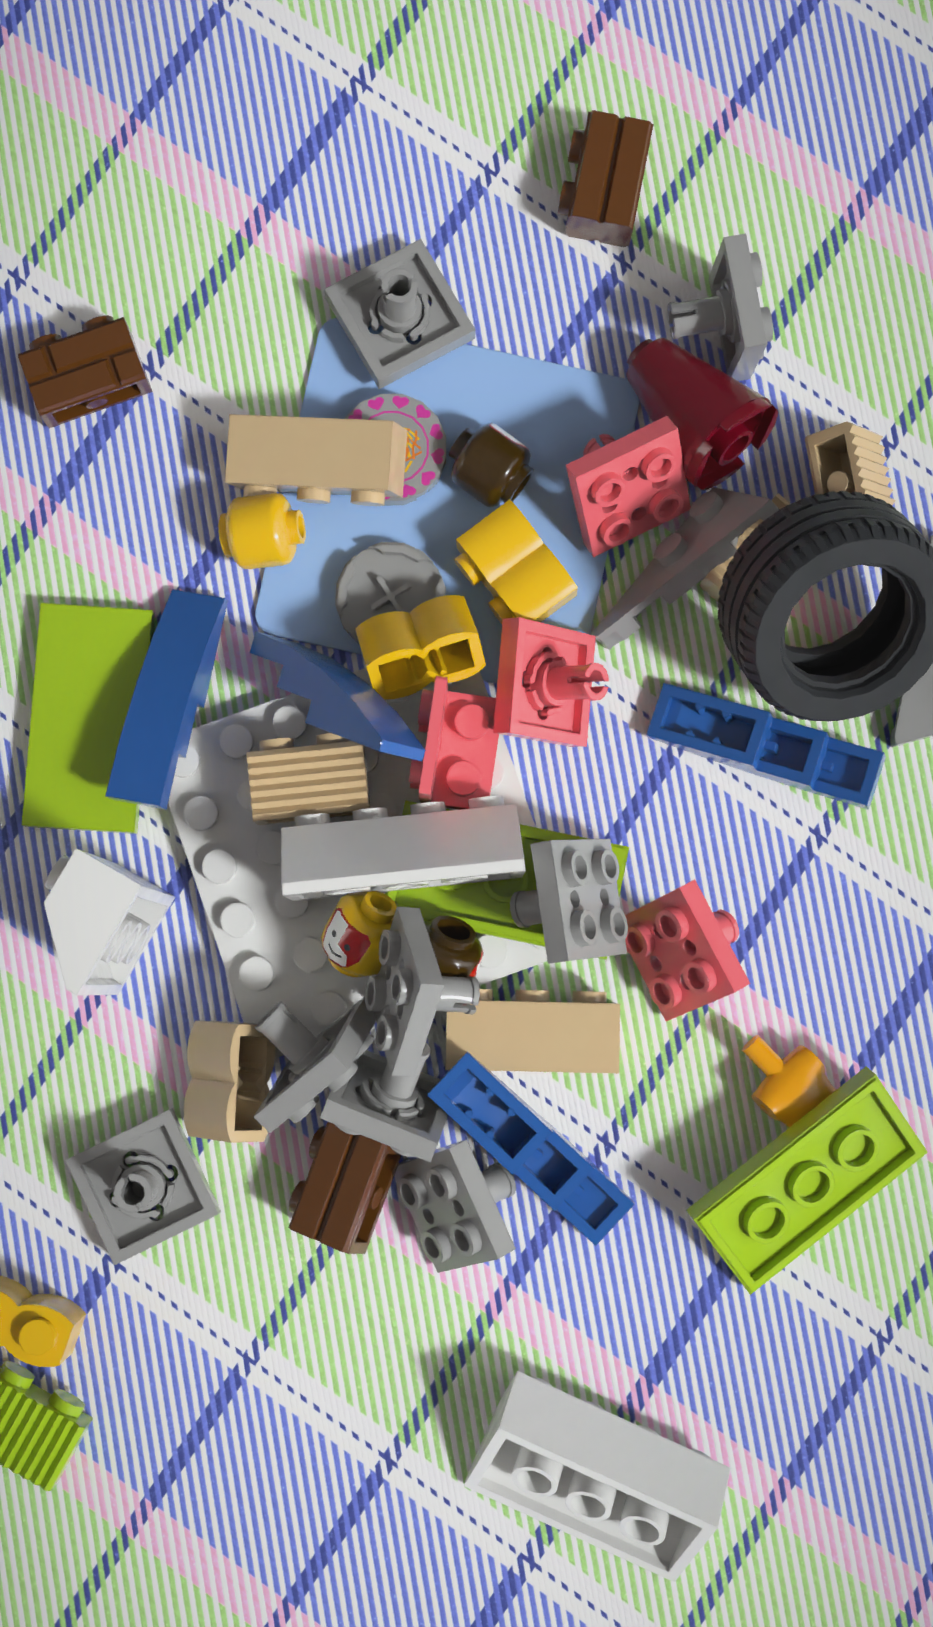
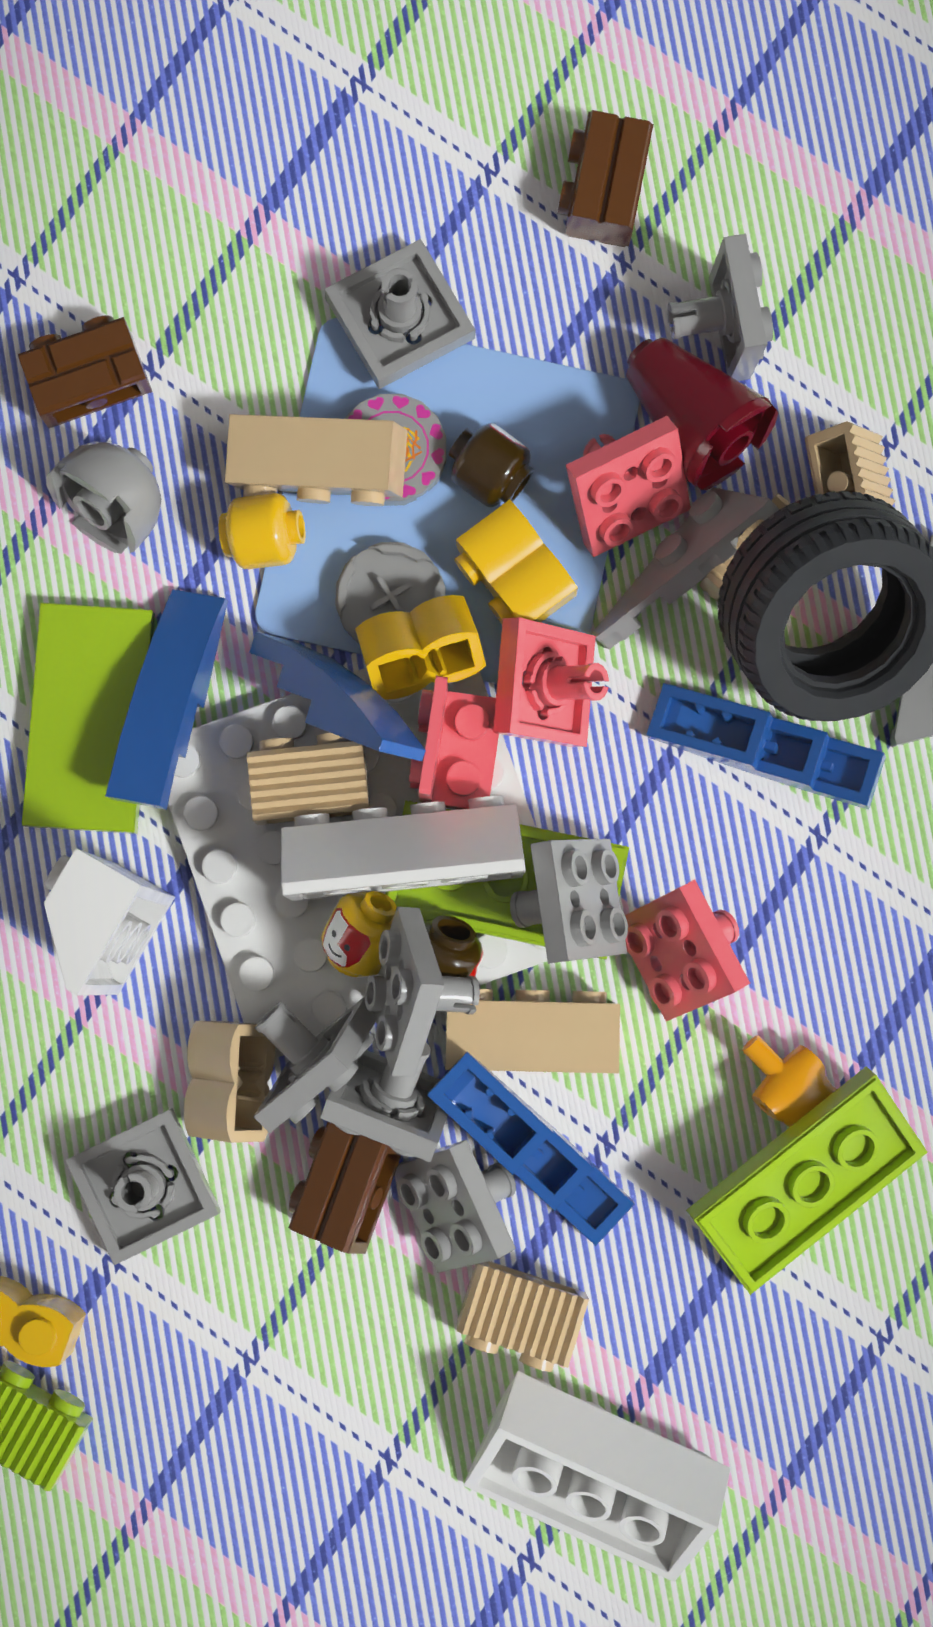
none -> light grey cylinder [46,441,162,554]
none -> tan brick [456,1261,589,1372]

